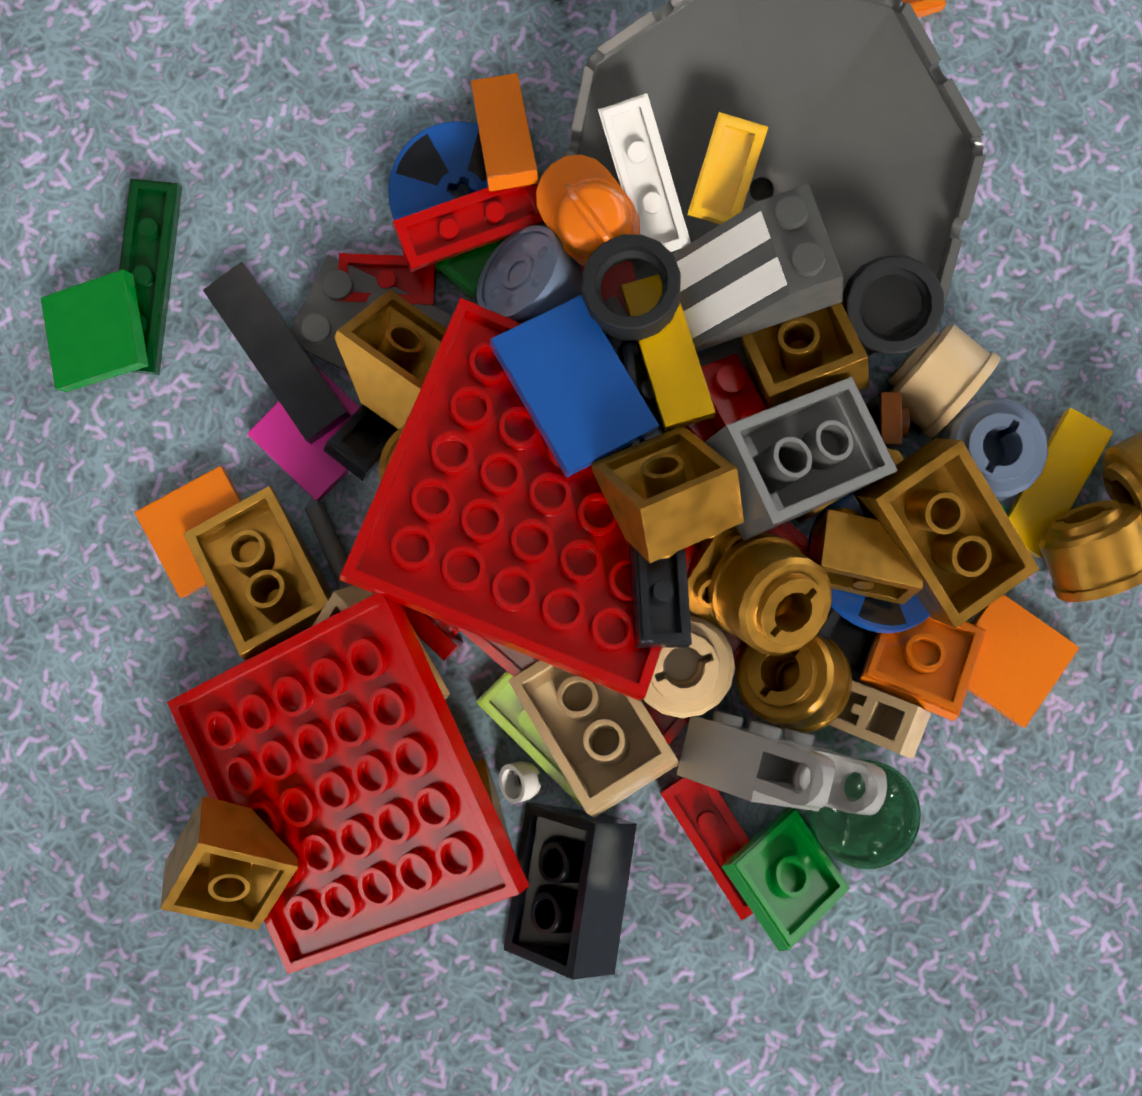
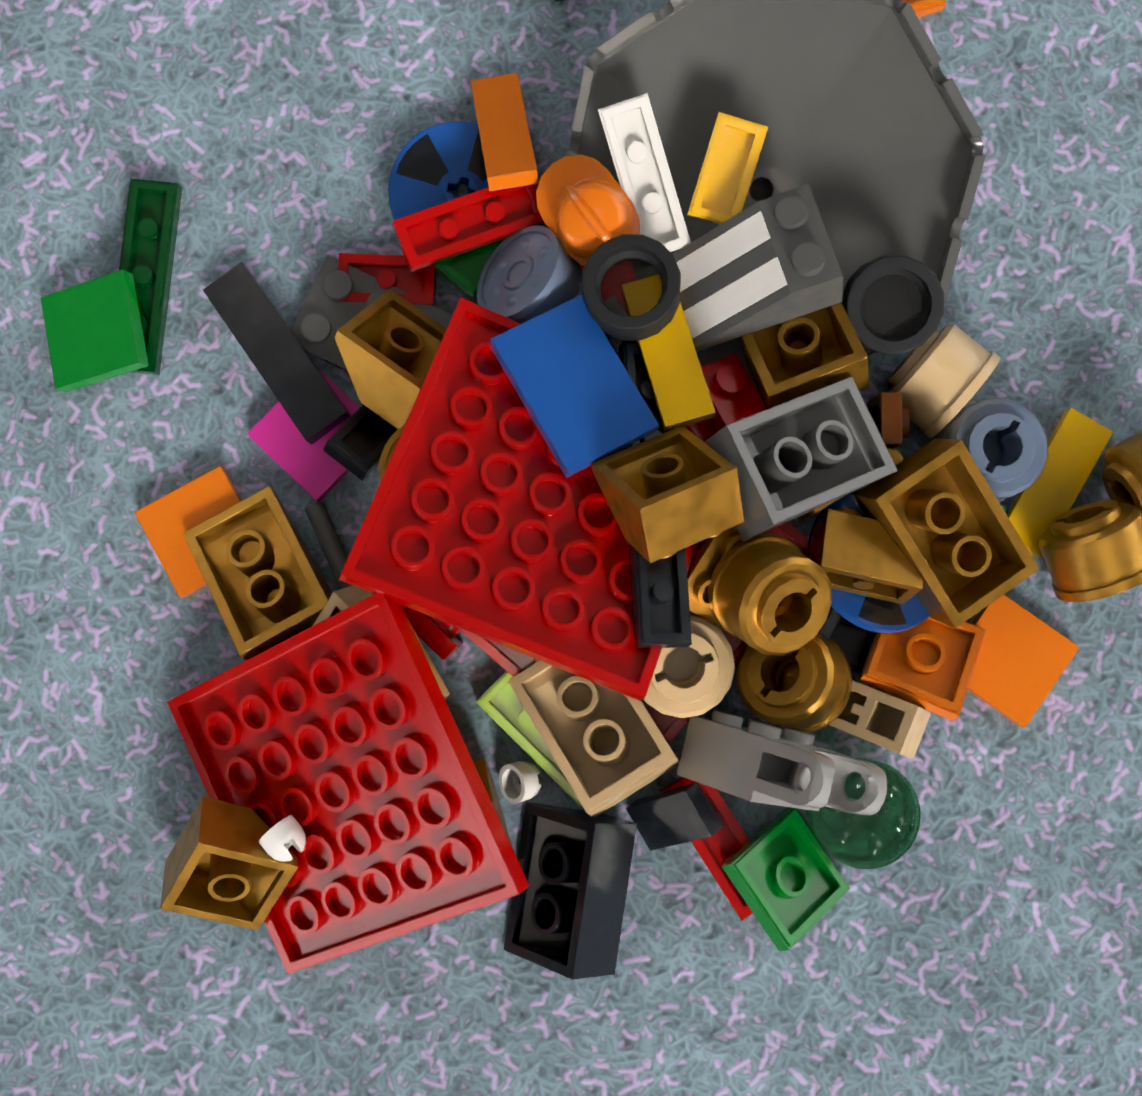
none -> white hinge [259,815,306,862]
none -> black tile [625,782,723,851]

